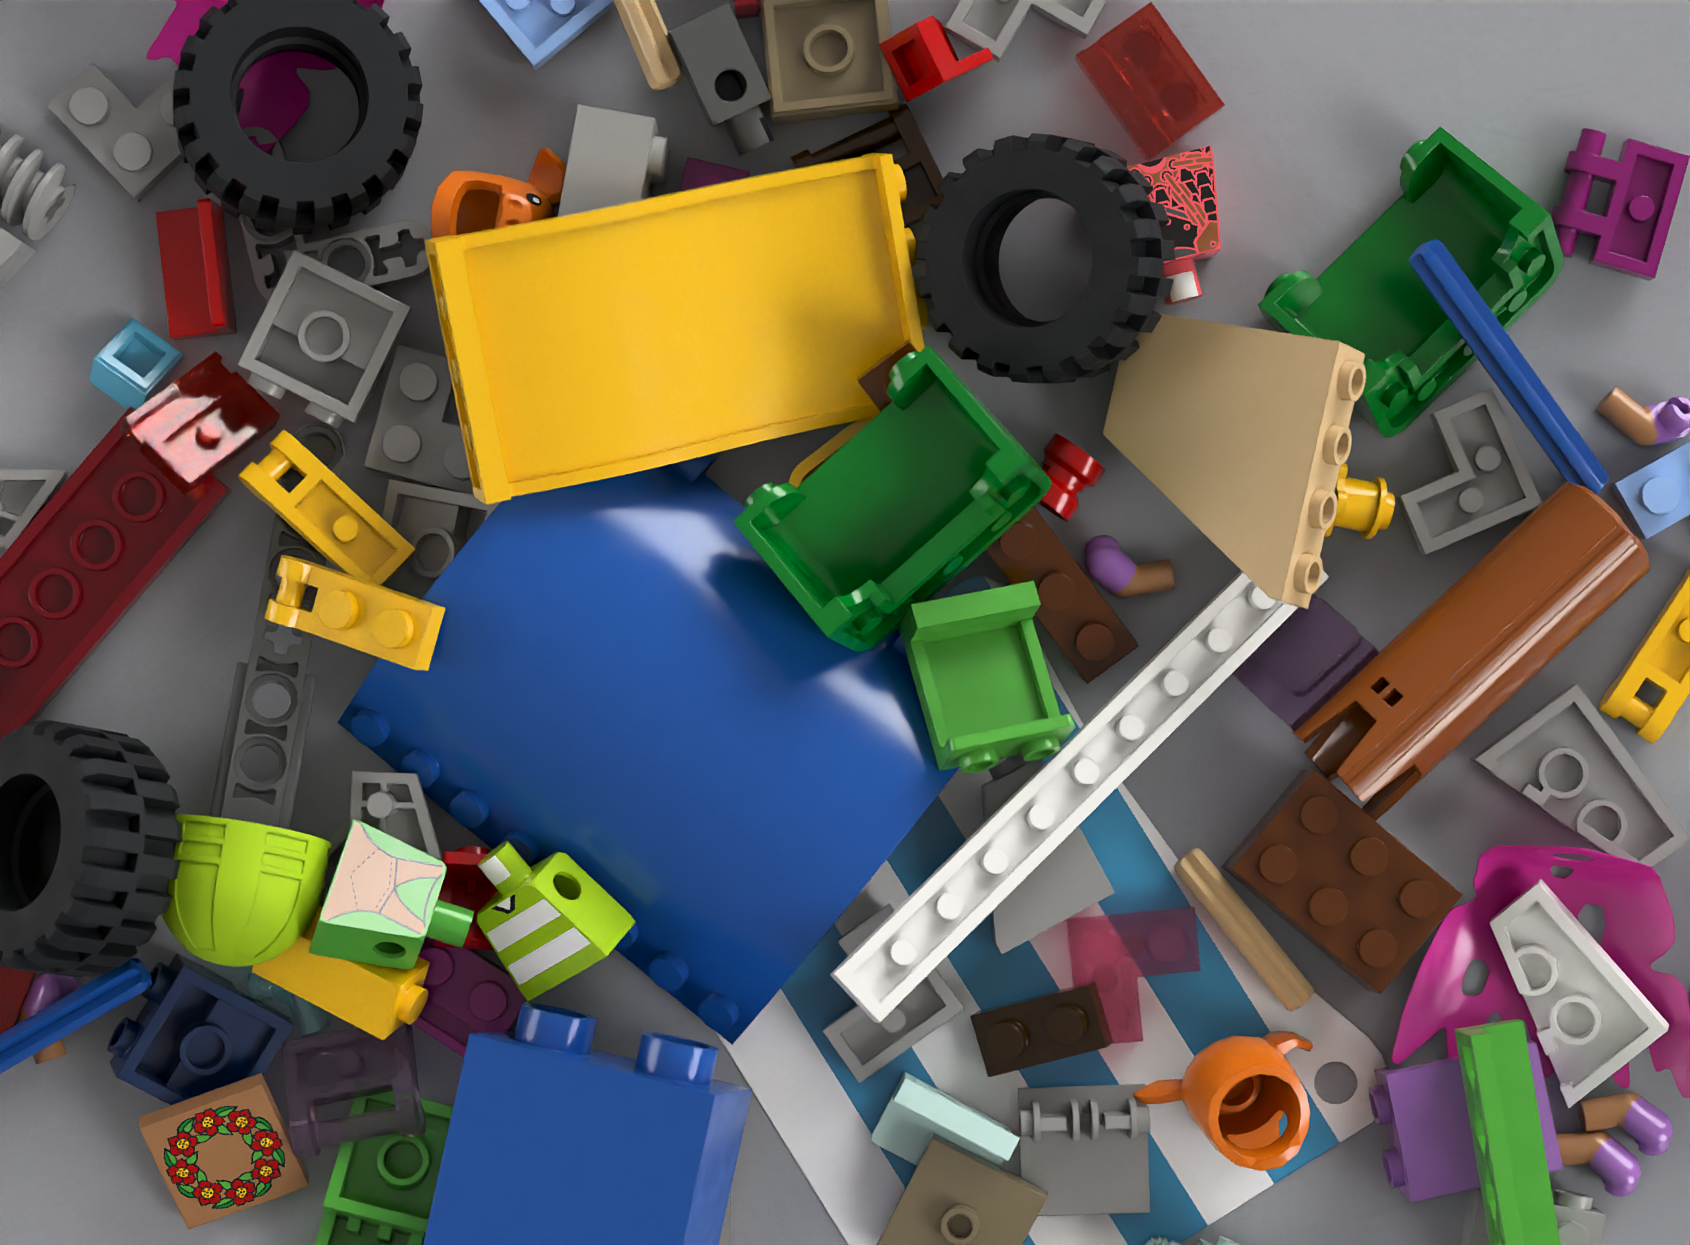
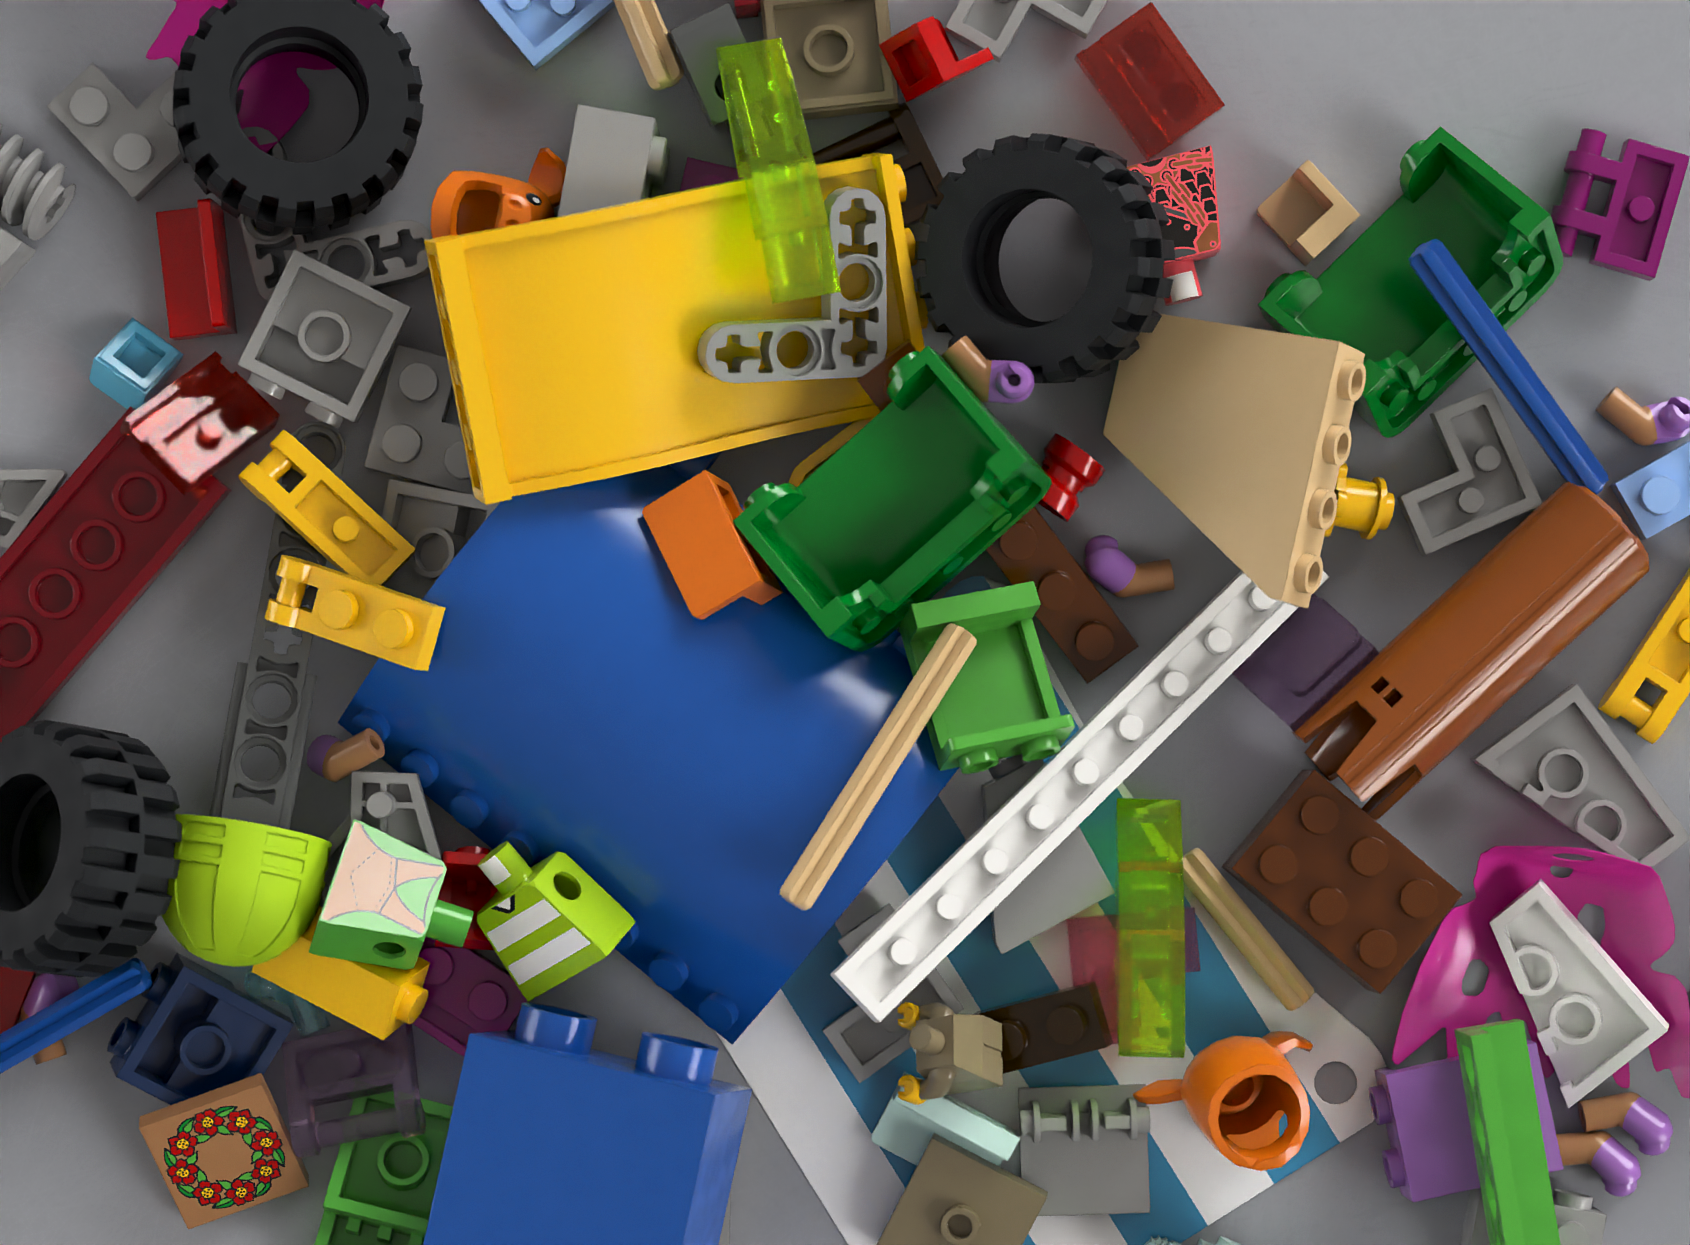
none -> medium nougat arm [306,728,385,783]
none -> orange panel [642,470,783,620]
none -> light grey beam [697,186,887,383]
none -> clear neon green slope [716,38,841,304]
none -> tan axle [780,623,977,911]
none -> dark tan piece [897,1002,1003,1105]
none -> arm [941,335,1034,404]
none -> clear neon green slope [1115,798,1185,1058]
none -> tan panel [1256,160,1360,267]

